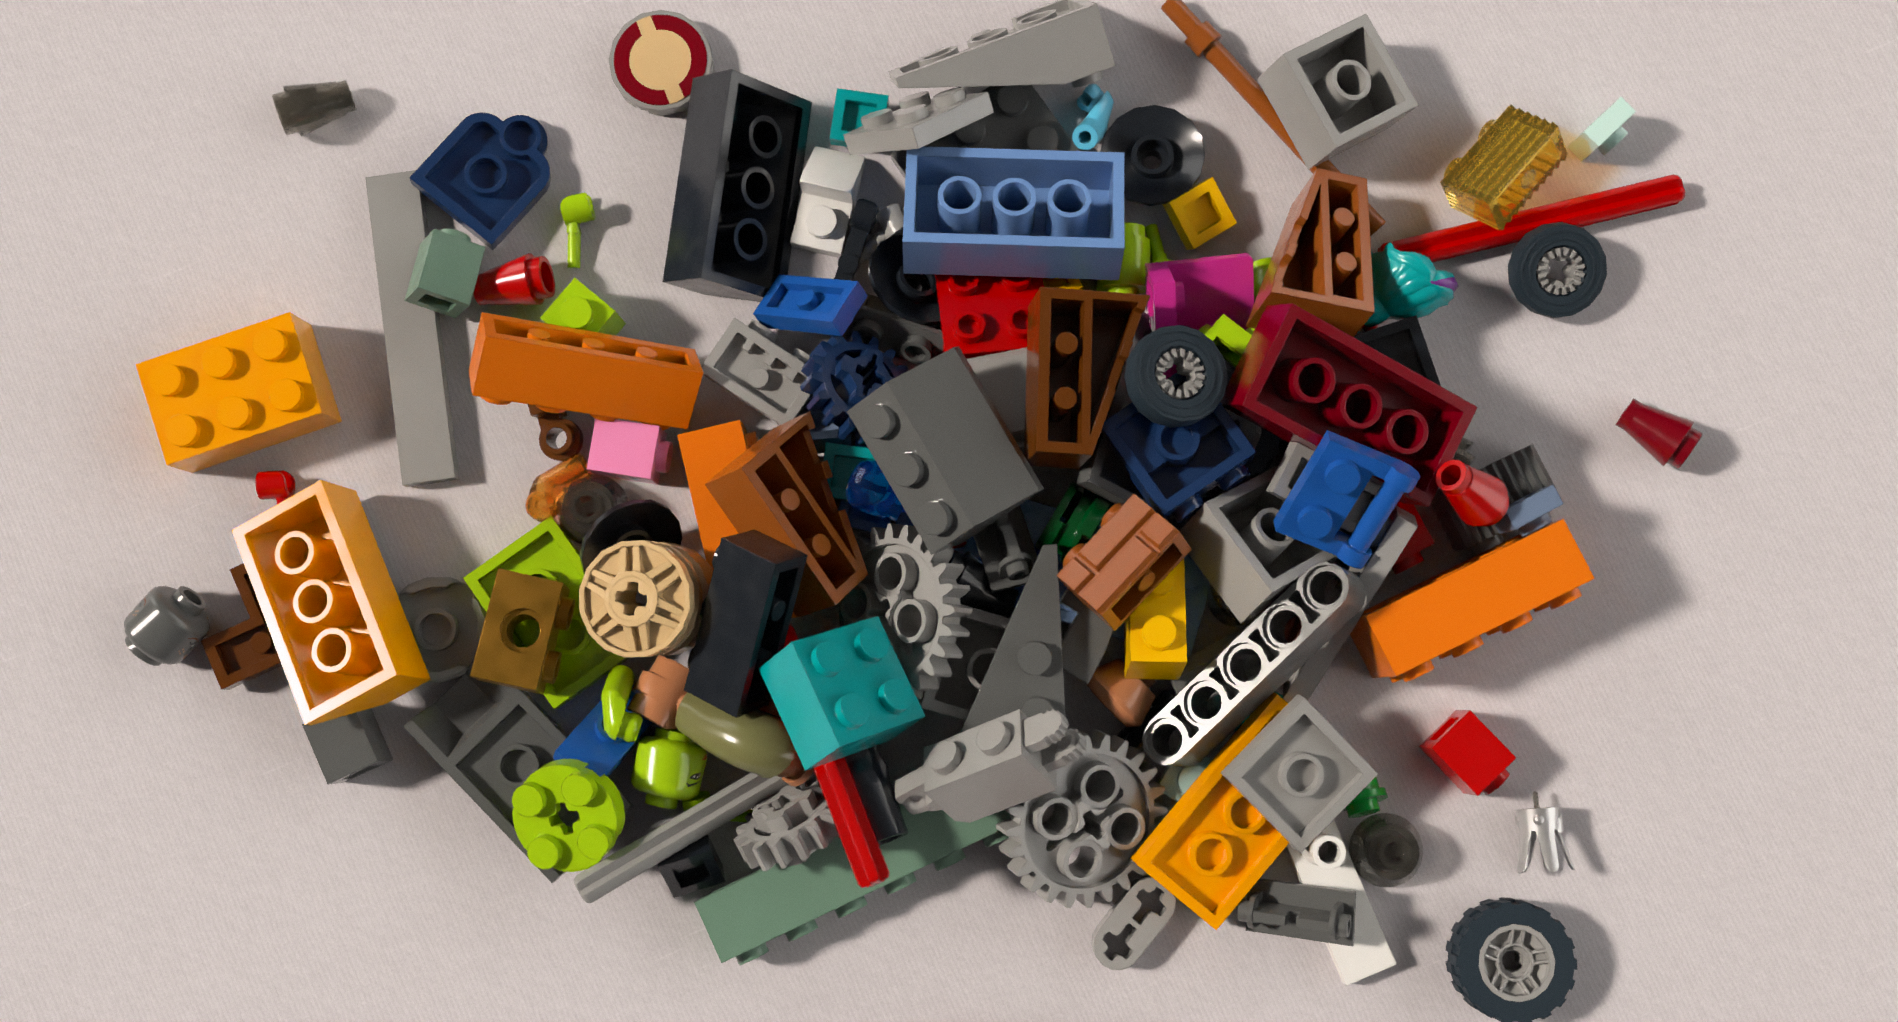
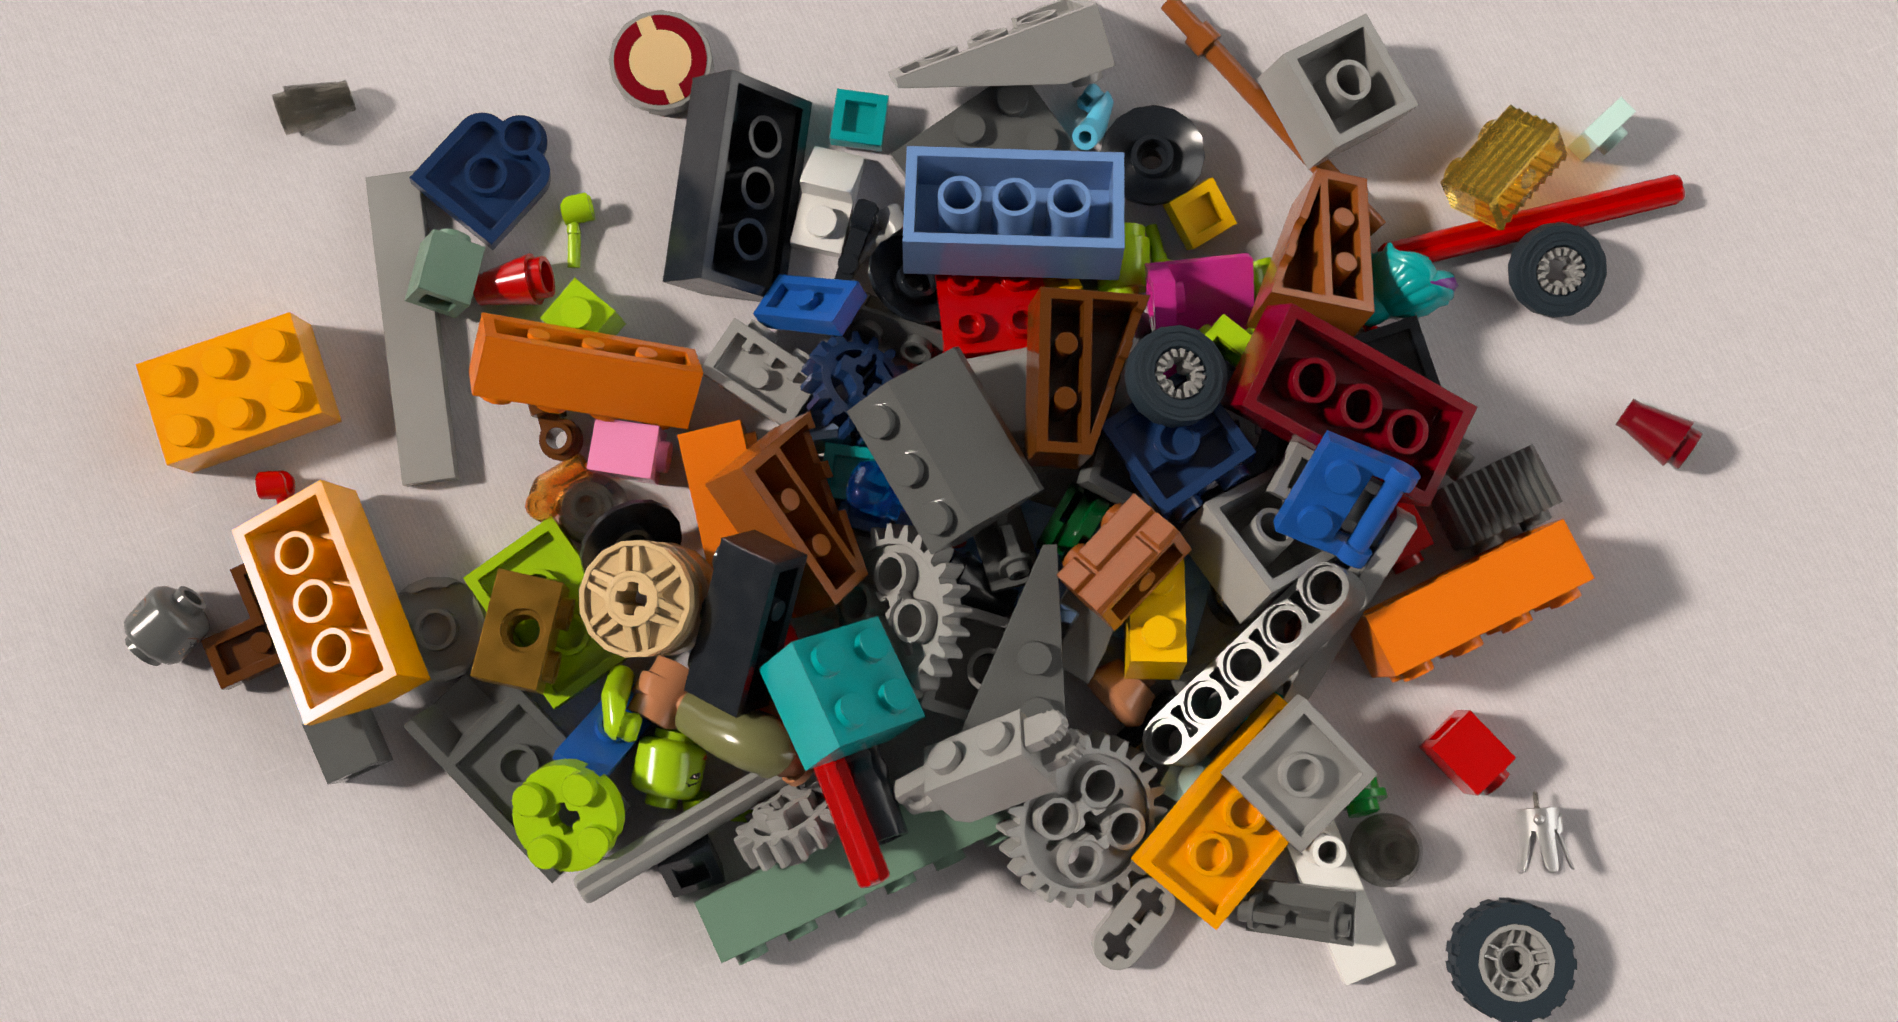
light grey plate [843,87,994,155] -> none
red cone [1436,460,1509,527] -> none
sand blue plate [1494,484,1564,537] -> none

